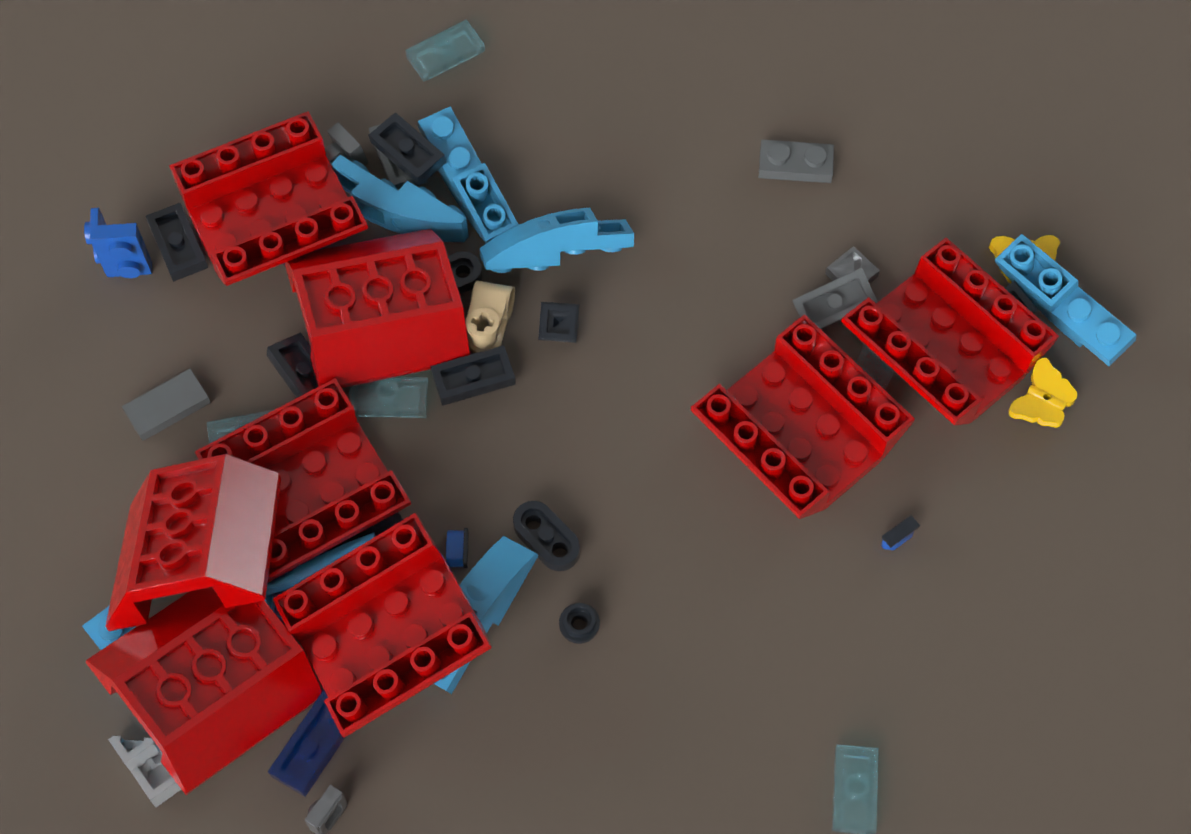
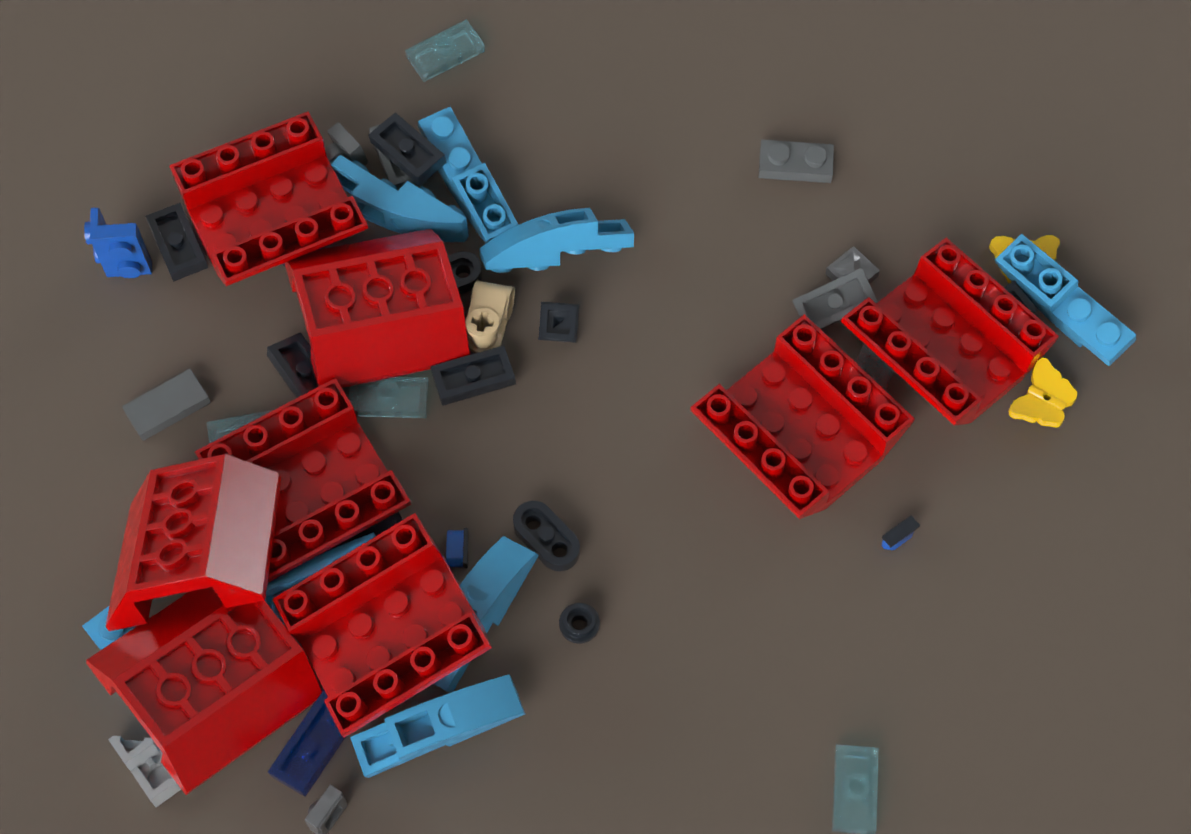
none -> dark azure slope [350,675,525,778]

